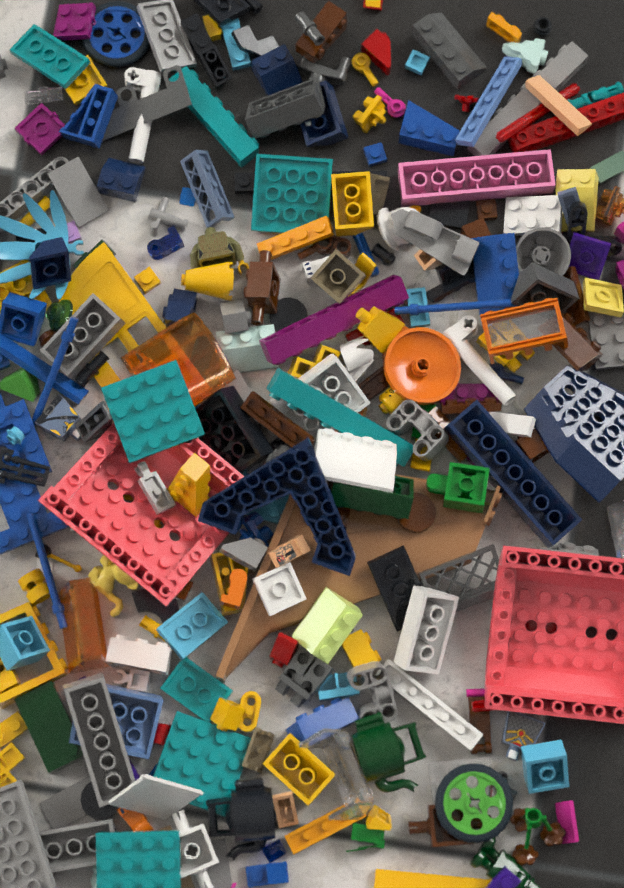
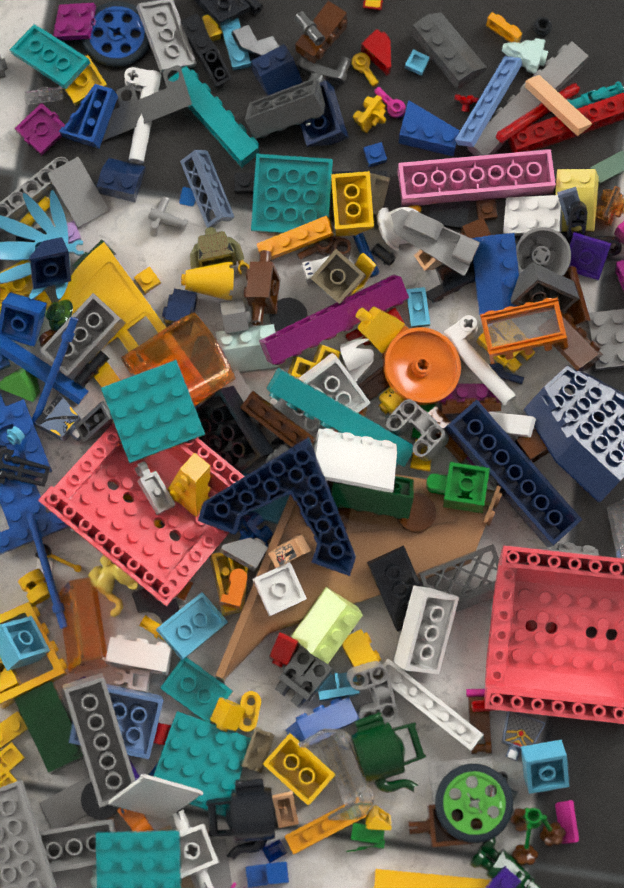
clear blue leg [147,226,184,260] -> none
blue bar [395,299,512,316] -> none
light yellow plate [582,278,624,317] -> none

